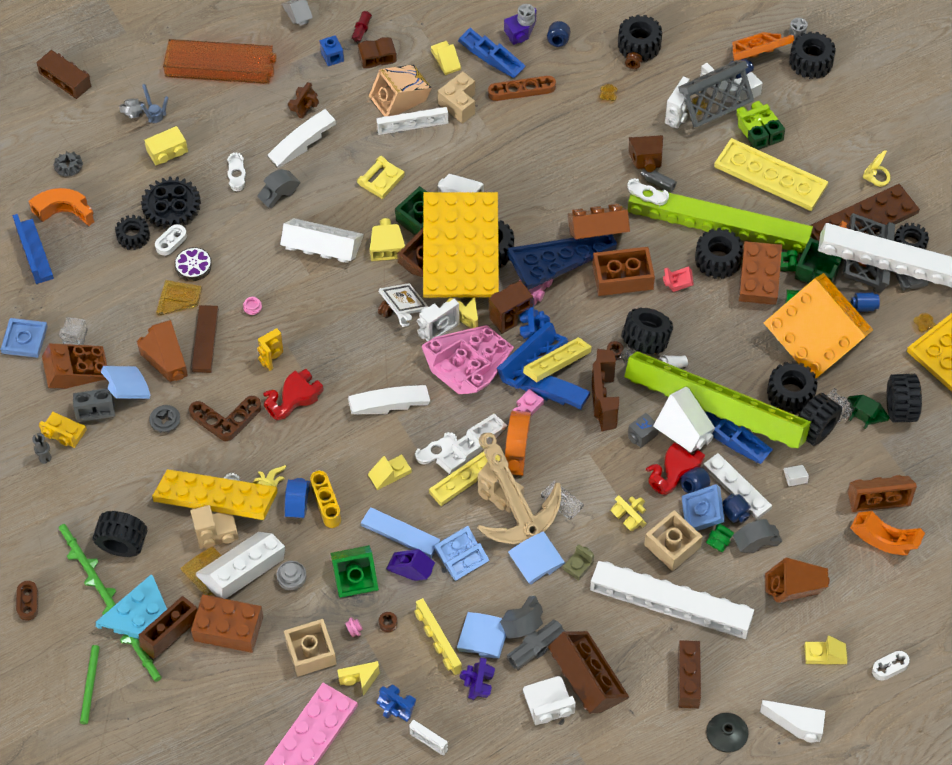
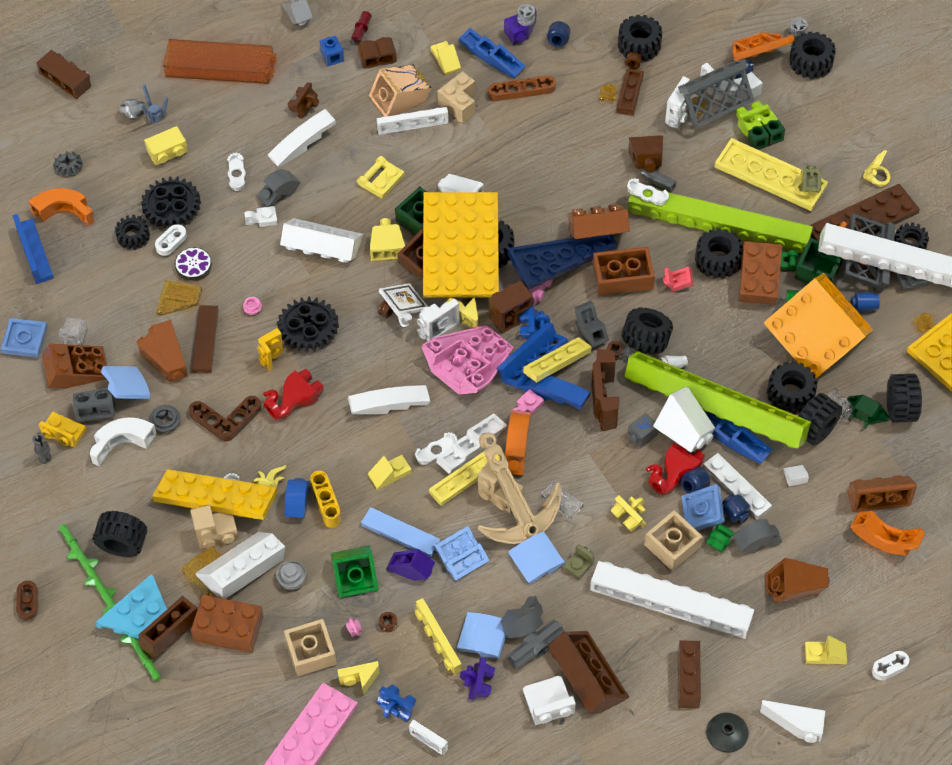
bright green bar [80,645,100,724] -> none
none -> white arch [90,418,157,466]
none -> white plate [244,206,278,227]
none -> black gear [277,297,339,353]
none -> dark grey brick [574,301,609,348]
none -> reddish brown tile [616,69,644,116]
none -> olive bracket [801,166,821,192]

